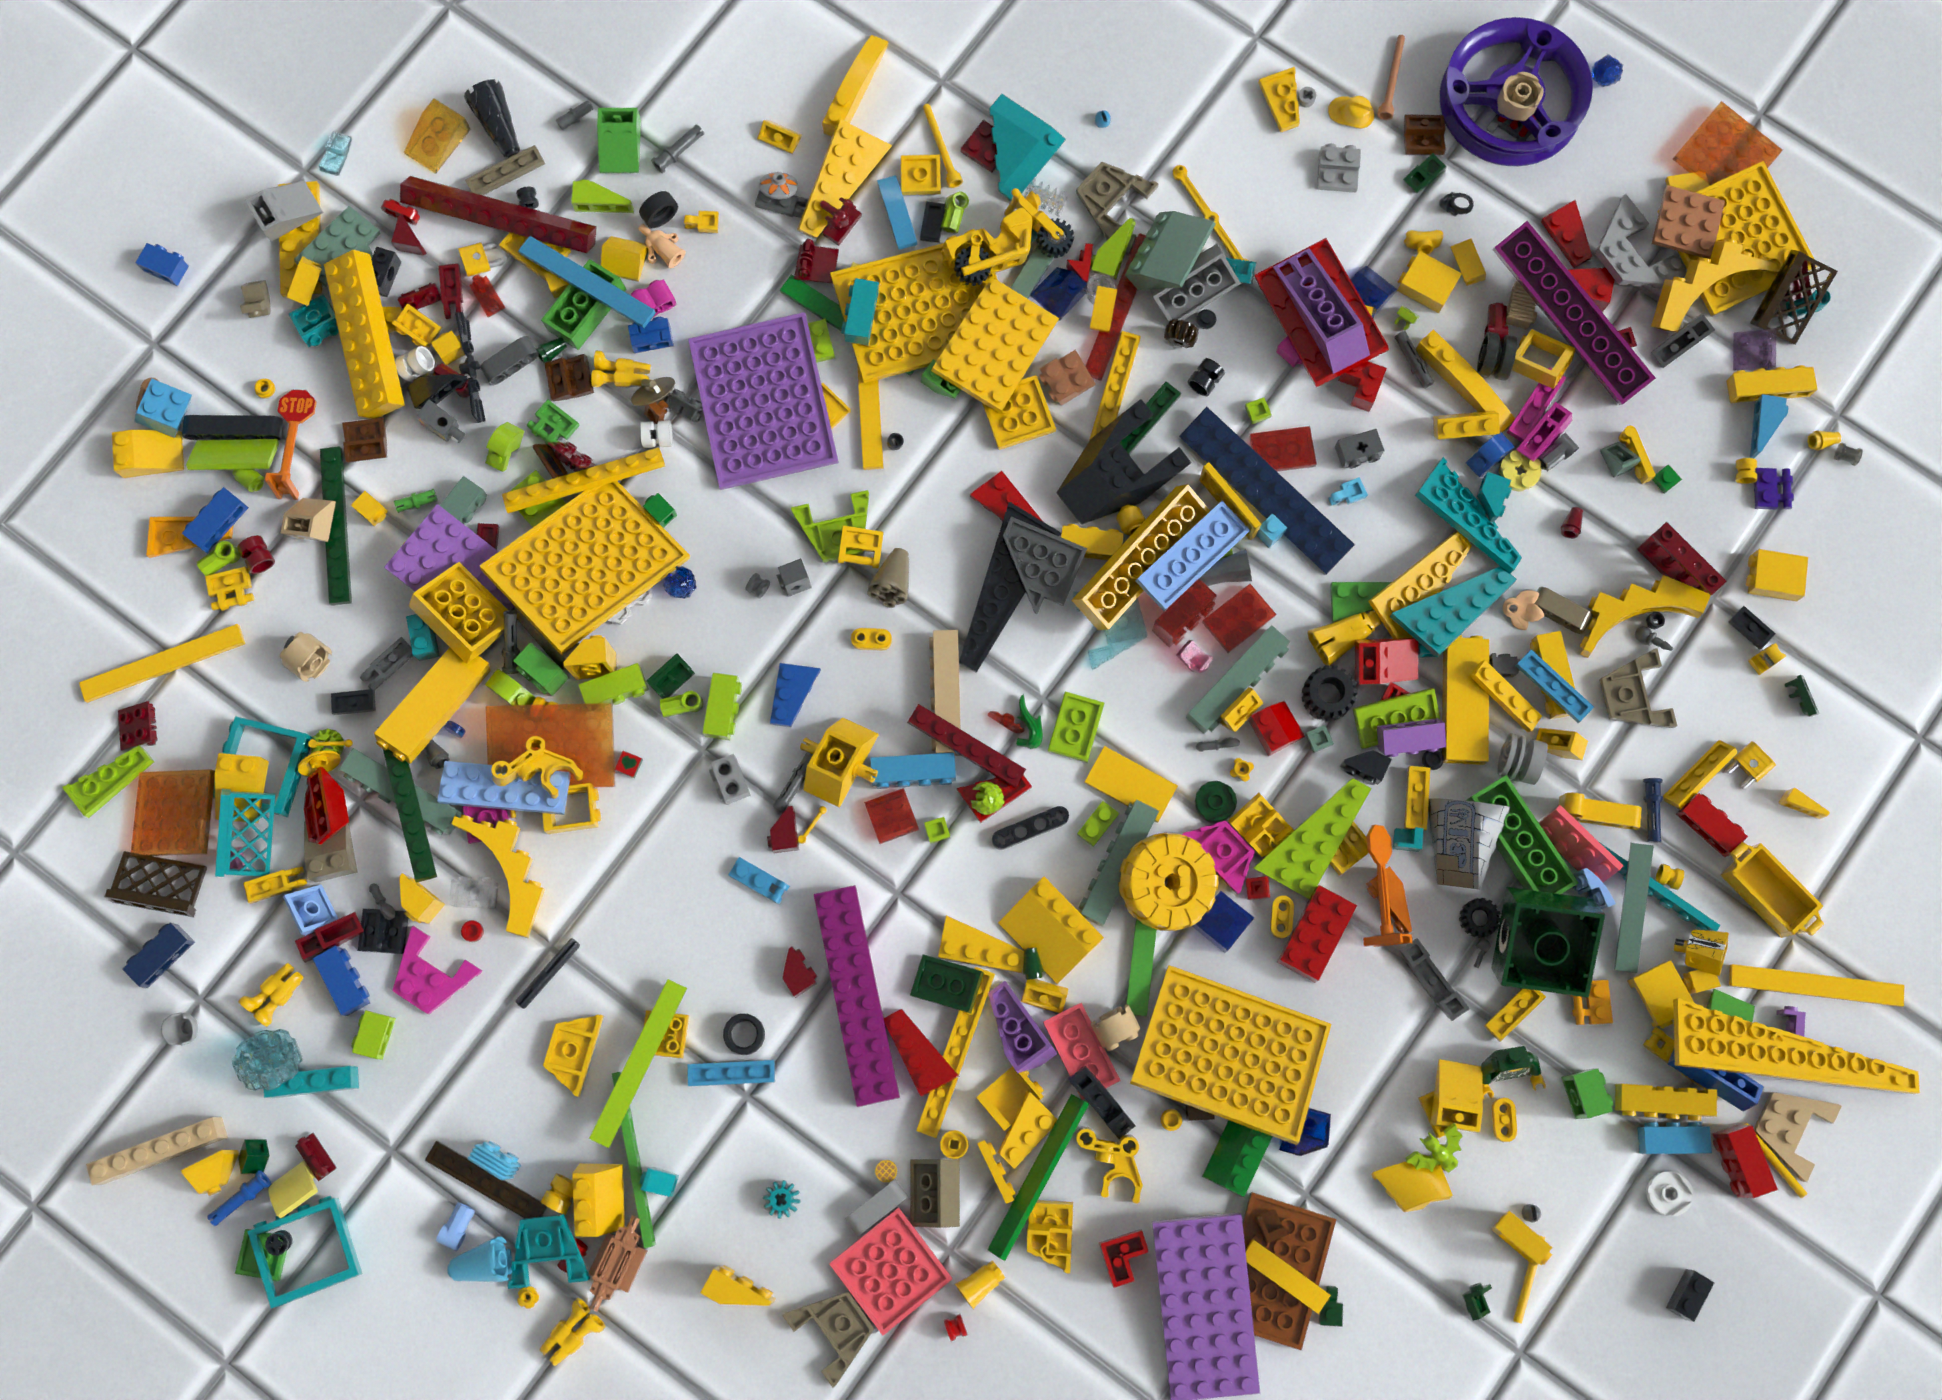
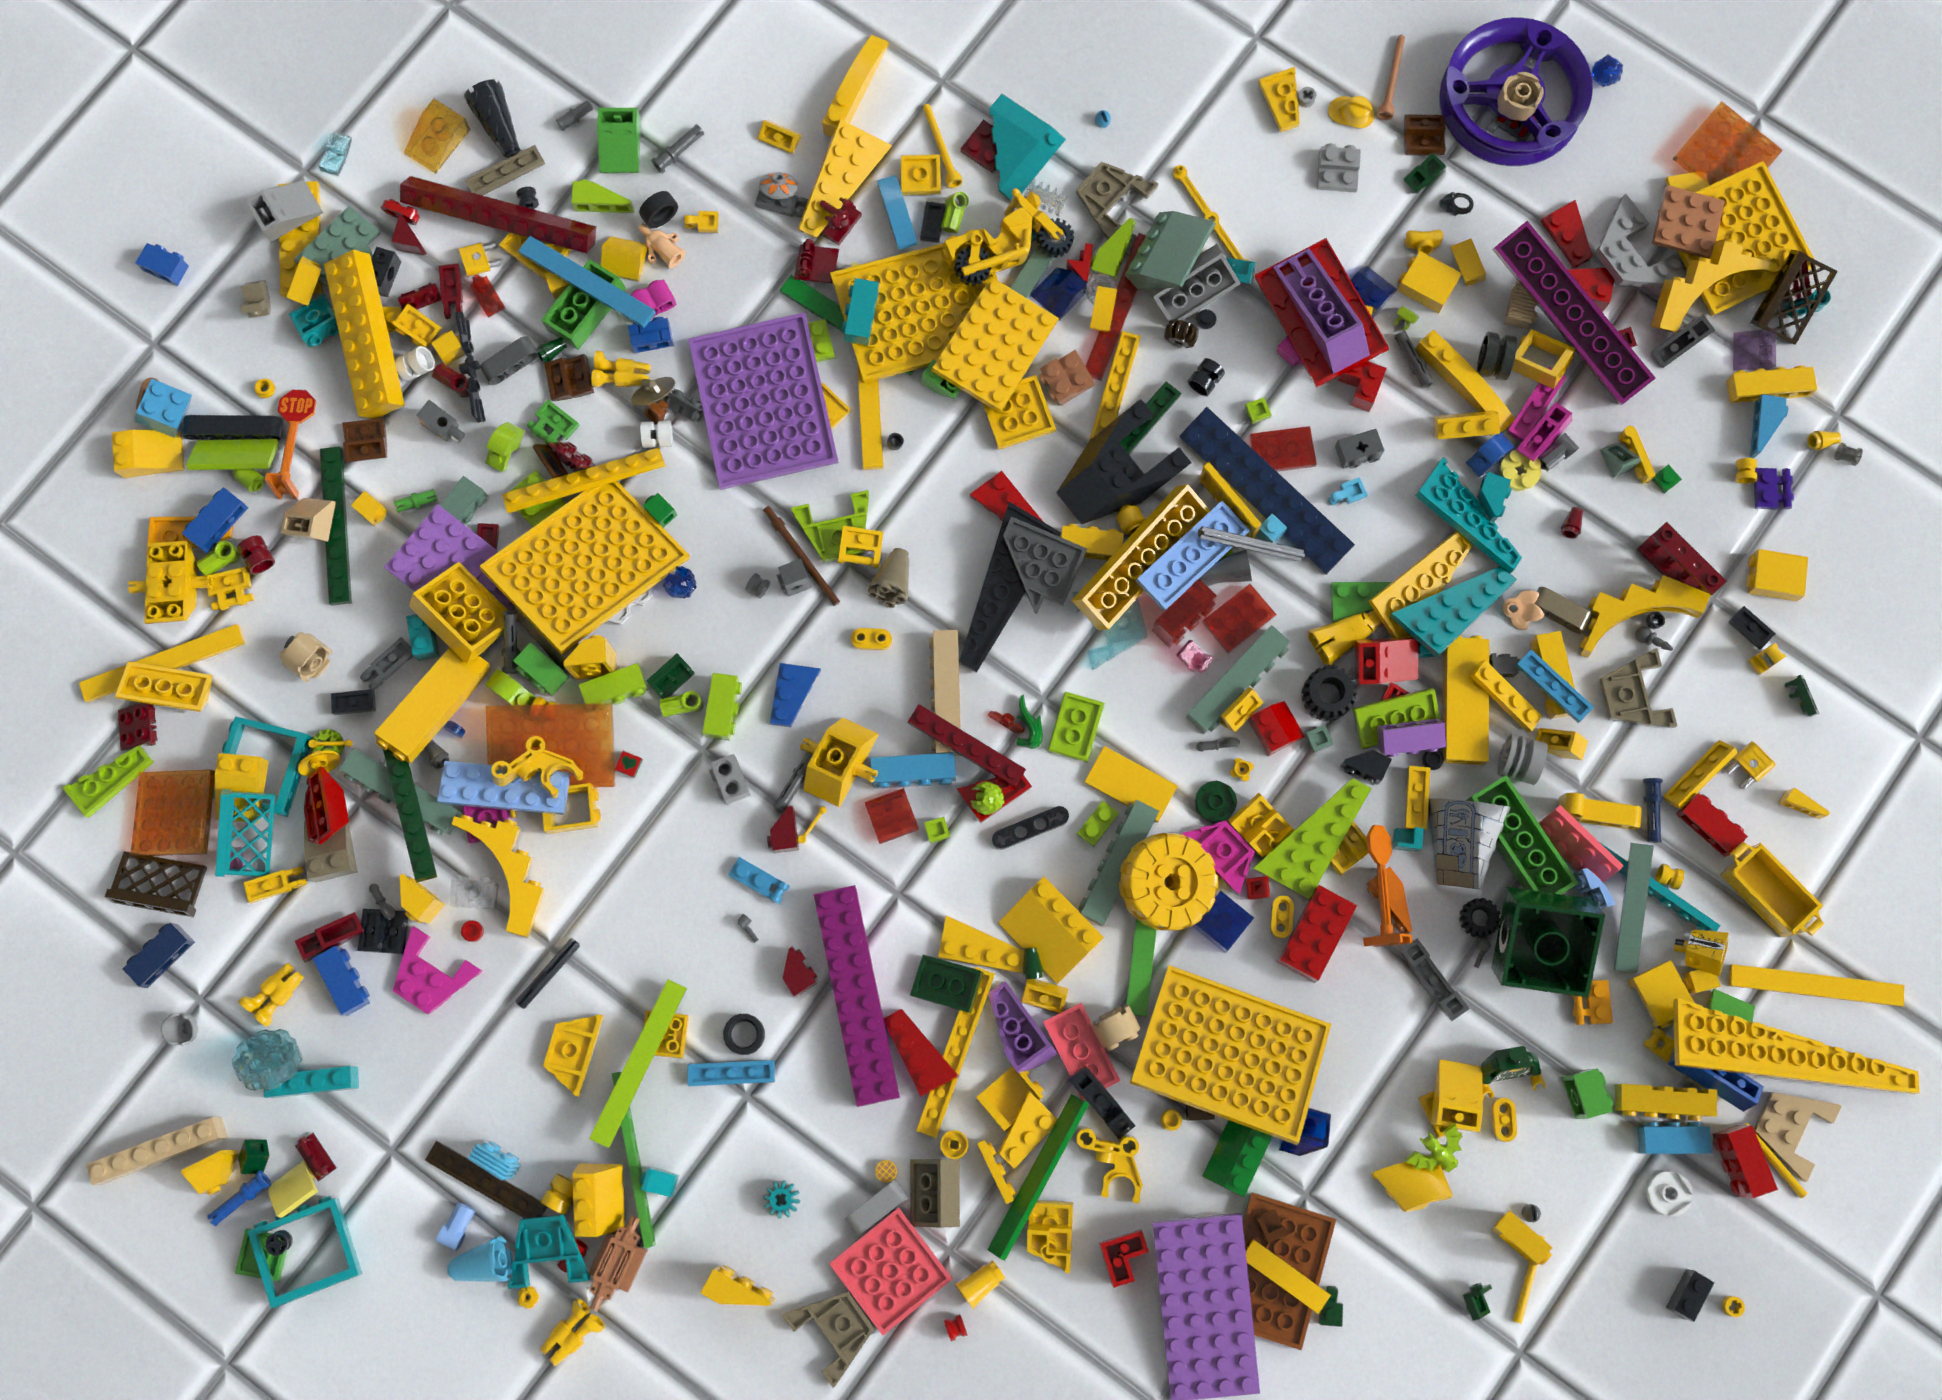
light blue slope [283,884,338,936] -> none
lime brick [351,1010,396,1060] -> none
black slope [406,374,468,409] -> none
dark red piece [1484,302,1509,341] -> none
yellow plate [1484,988,1546,1042] -> none
medium lavender bracket [1776,1006,1806,1037] -> none
none -> yellow slope [115,661,213,712]
none -> yellow slope [128,541,213,624]
none -> dark grey hand [738,914,759,943]
none -> reddish brown bar [763,506,840,606]
none -> axle [1198,526,1305,561]
none -> yellow bush [1721,1296,1745,1317]

